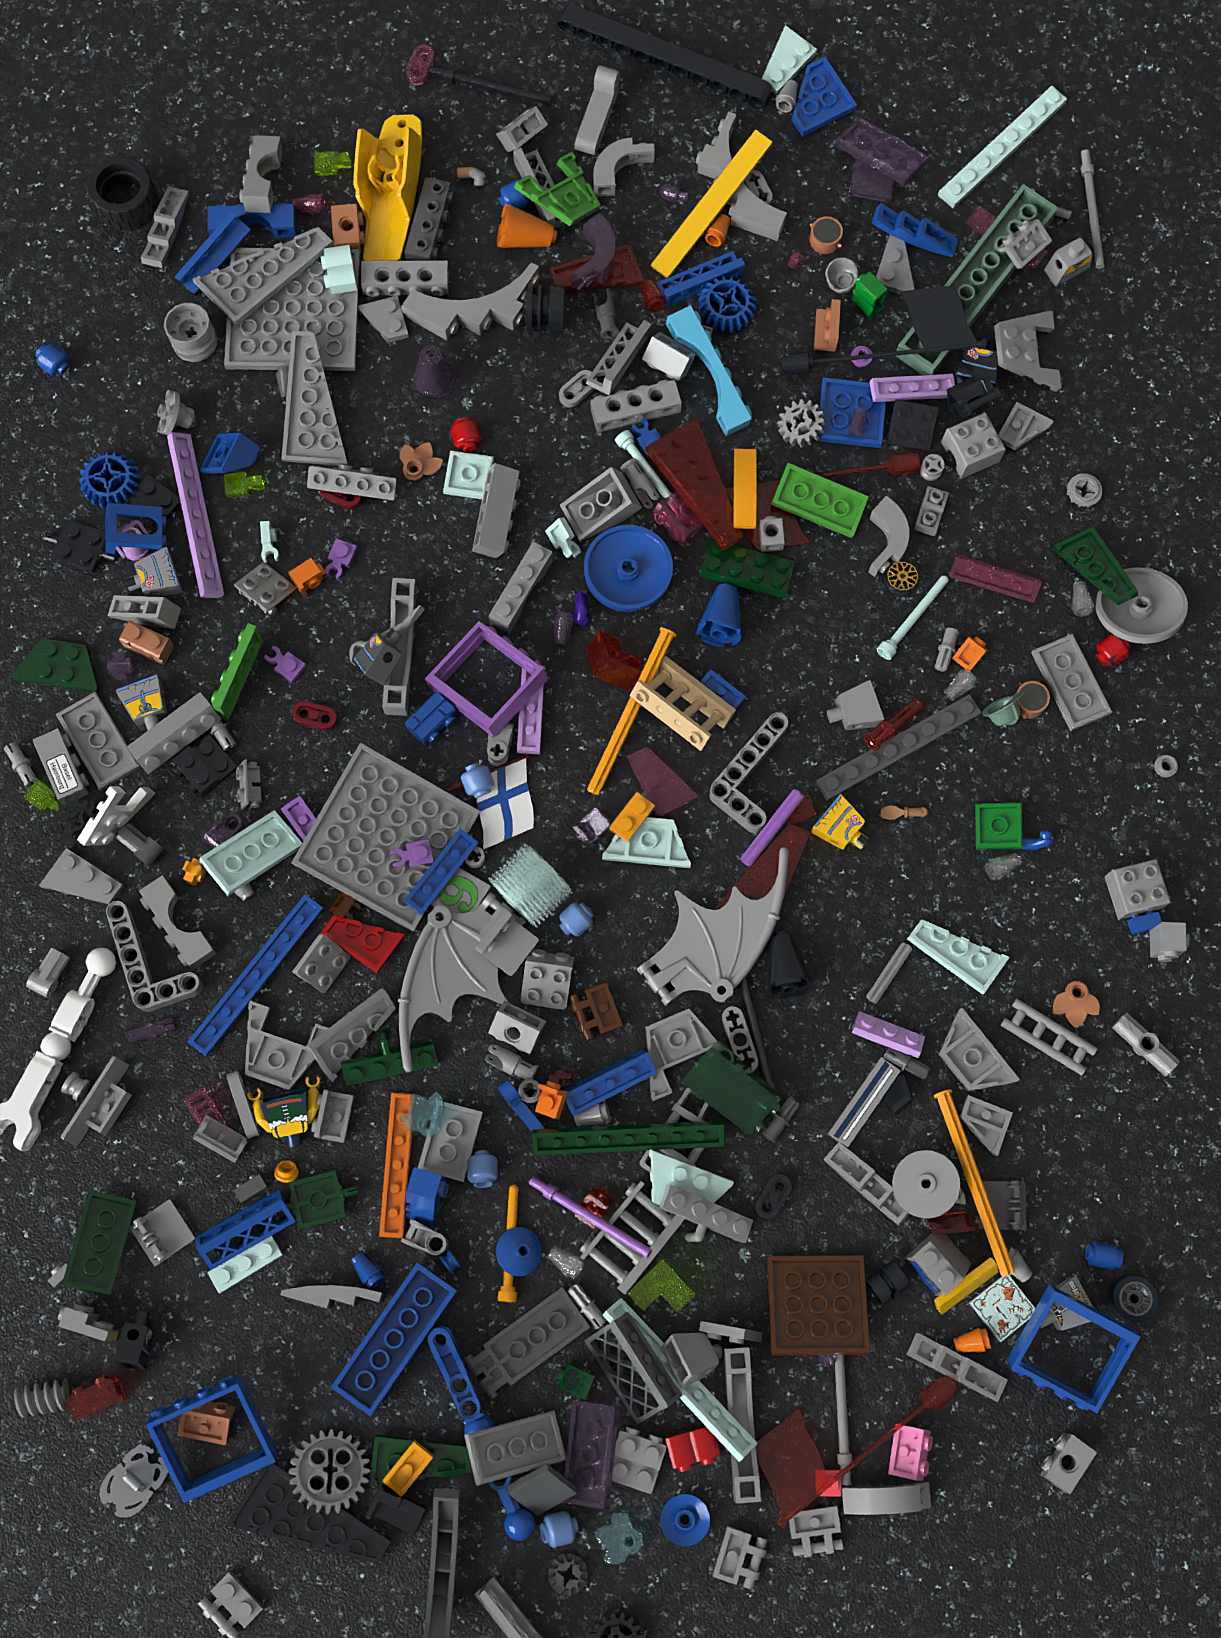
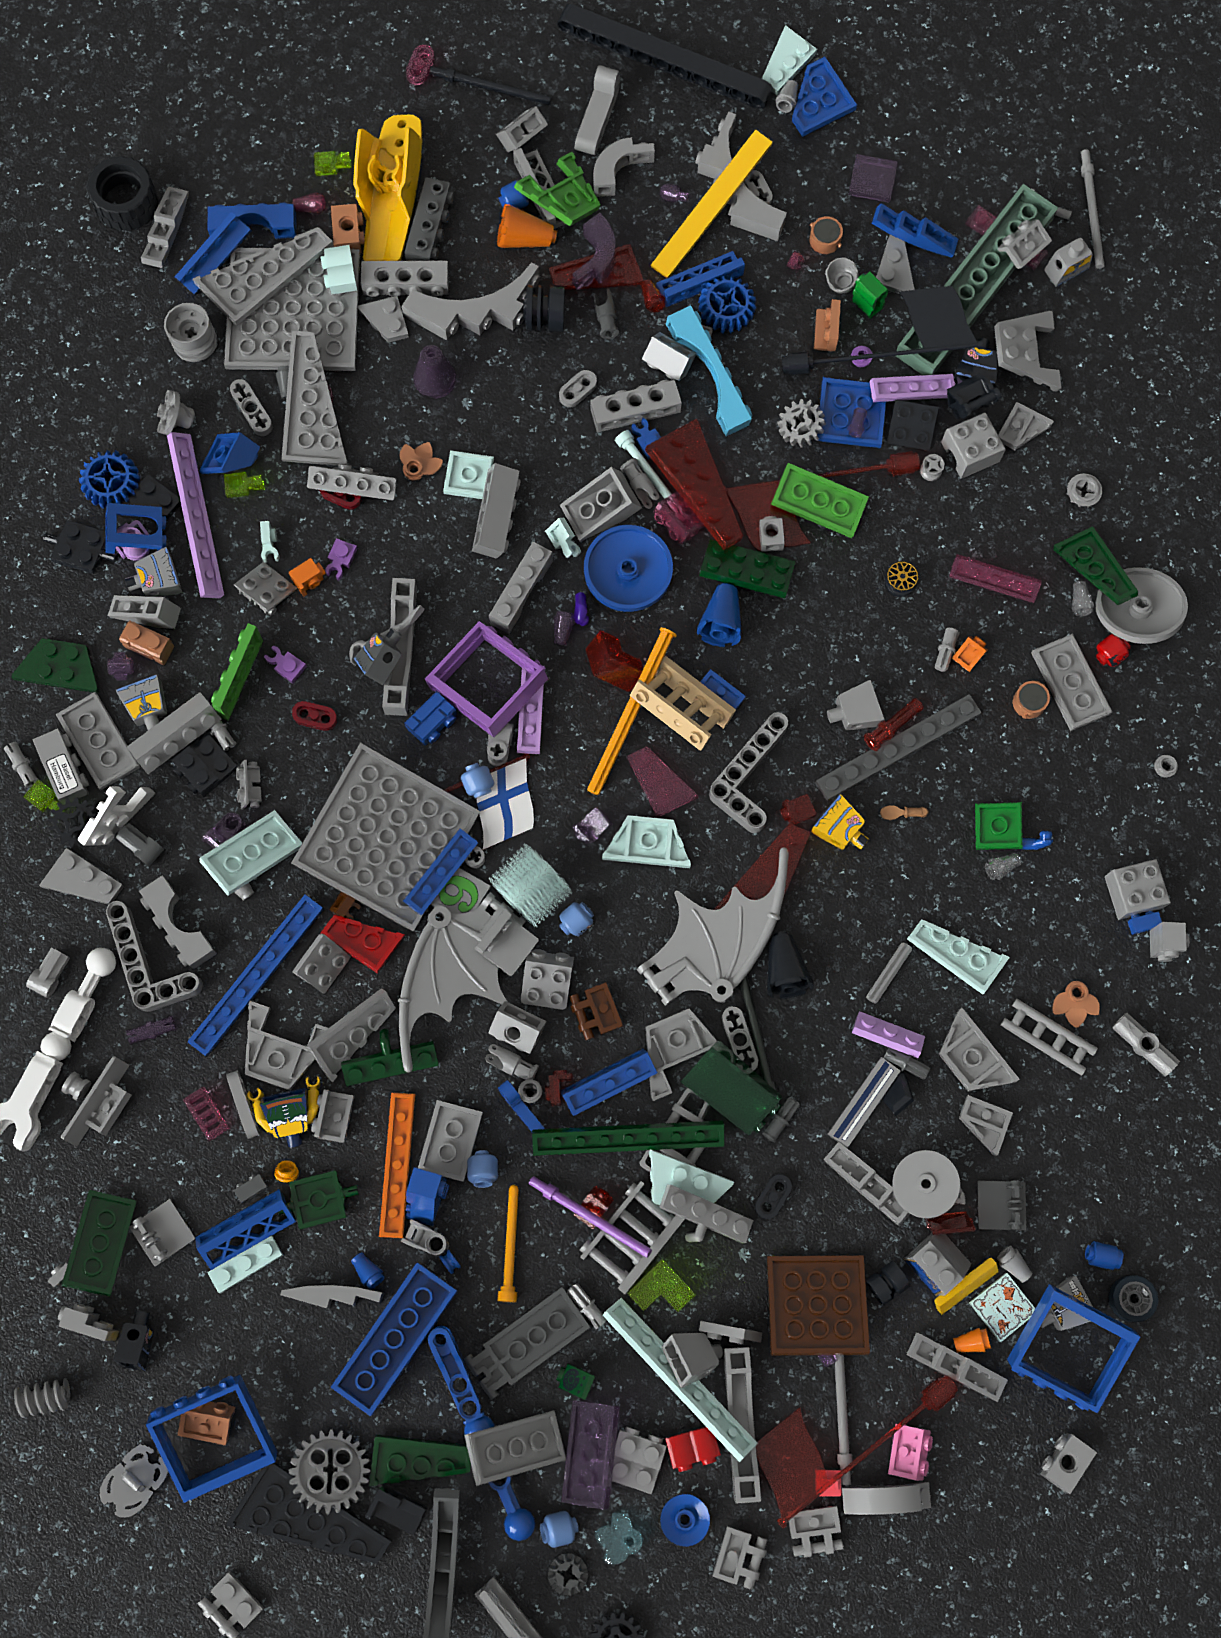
blue head [35,343,69,376] -> none
clear red brick [65,1374,126,1422] -> none
light orange plate [182,858,206,887] -> none
light grey hinge [192,1115,248,1163] -> none
light grey arch [240,135,283,213] -> none
medium lavender plate [281,796,316,841] -> none
light orange plate [383,1440,434,1497] -> none
medium lavender plate [390,839,434,867] -> none
clear light blue plate [400,1092,444,1137] -> none
red head [451,417,482,452] -> none
arm [457,167,486,186] -> none
blue dish [496,1227,542,1276] -> none
dark grey tile [507,1464,577,1516] -> none
orange bracket [535,1081,568,1119] -> none
clear cone [547,1246,584,1279] -> none
light grey cone [574,1102,610,1126] -> none
dark grey fence [584,1311,682,1425] -> none
light grey fence [586,320,651,395] -> none
light orange plate [609,792,655,843] -> none
orange cone [705,214,731,247] -> none
light orange slope [733,449,756,529] -> none
medium lavender axle [740,789,804,866] -> none
clear purple plate [835,117,929,186] -> none
light grey arch [869,496,909,577] -> none
light aqua piece [877,576,948,660] -> none
light grey slope [914,486,949,536] -> none
light orange axle [934,1089,1015,1277] -> none
light aqua plate [938,86,1067,209] -> none
clear cone [944,668,978,701] -> none
sand green piece [982,691,1025,726] -> none
none -> light grey beam [230,379,273,436]

